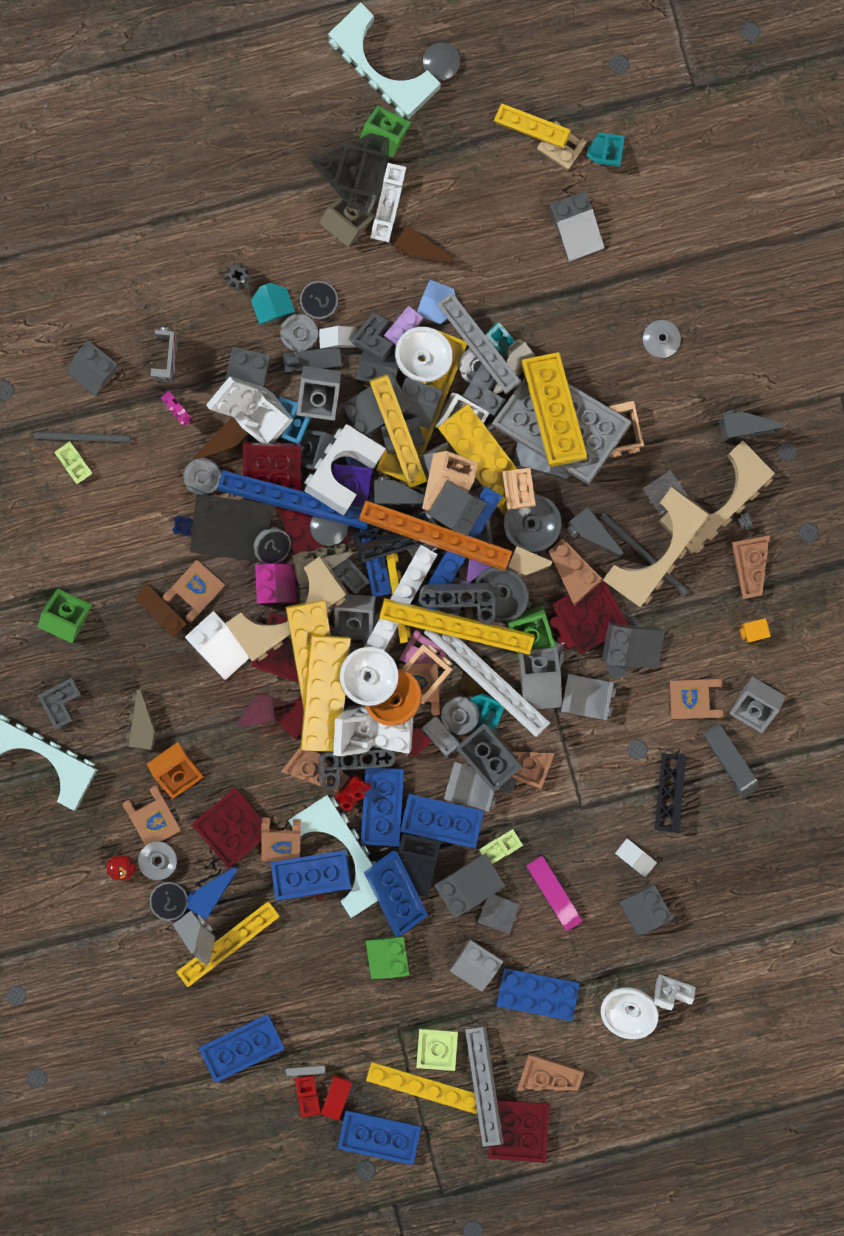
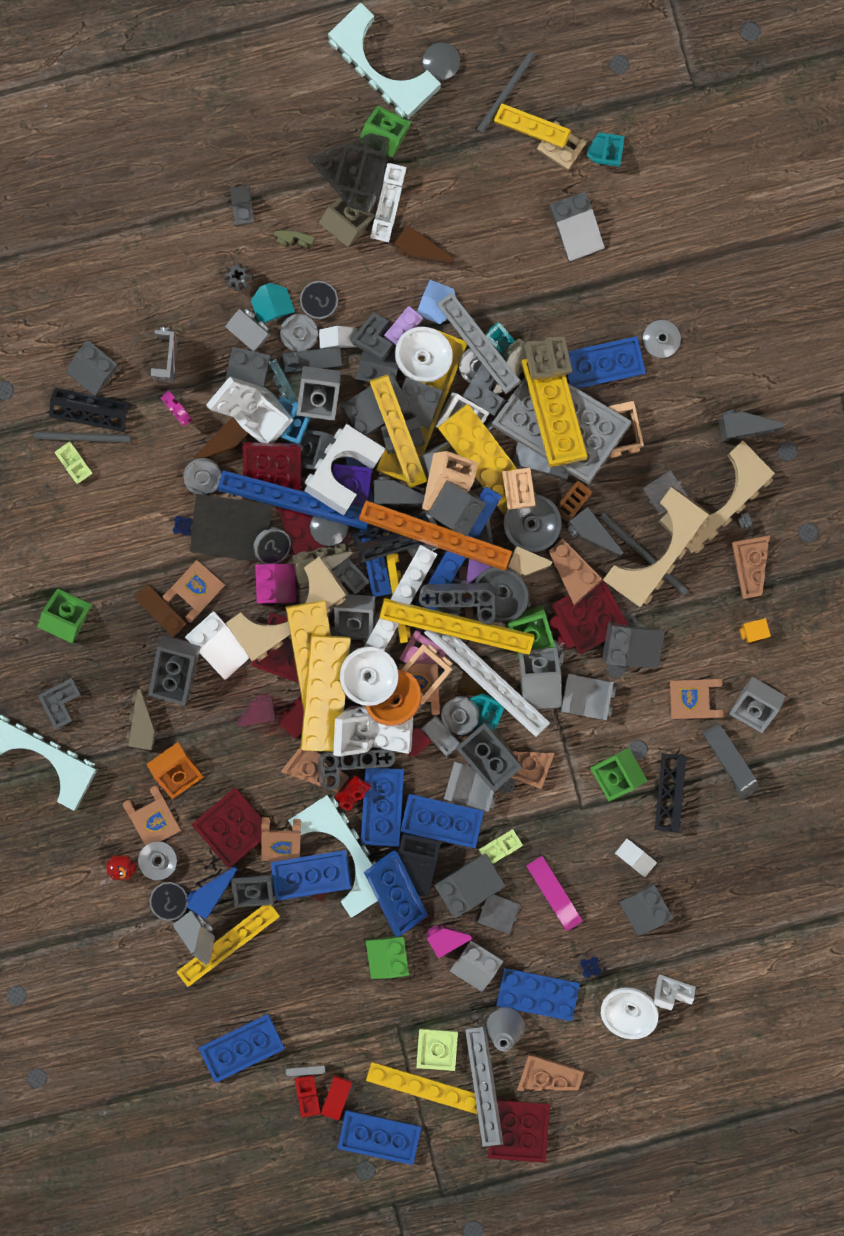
none -> black fence [49,388,130,432]
none -> dark grey brick [148,636,201,706]
none -> light grey brick [225,308,272,351]
none -> flat silver slope [230,186,255,226]
none -> dark grey slope [231,875,274,907]
none -> clear light blue plate [269,359,298,404]
none -> olive slope [273,231,315,248]
none -> dark pink slope [426,924,472,958]
none -> dark grey piece [477,51,536,134]
none -> light grey cone [486,1007,525,1052]
none -> dark tan slope [524,337,572,380]
none -> dark orange slope [557,481,592,522]
none -> blue plate [567,336,646,389]
none -> clear blue plate [580,957,601,978]
none -> bright green slope [590,747,647,801]

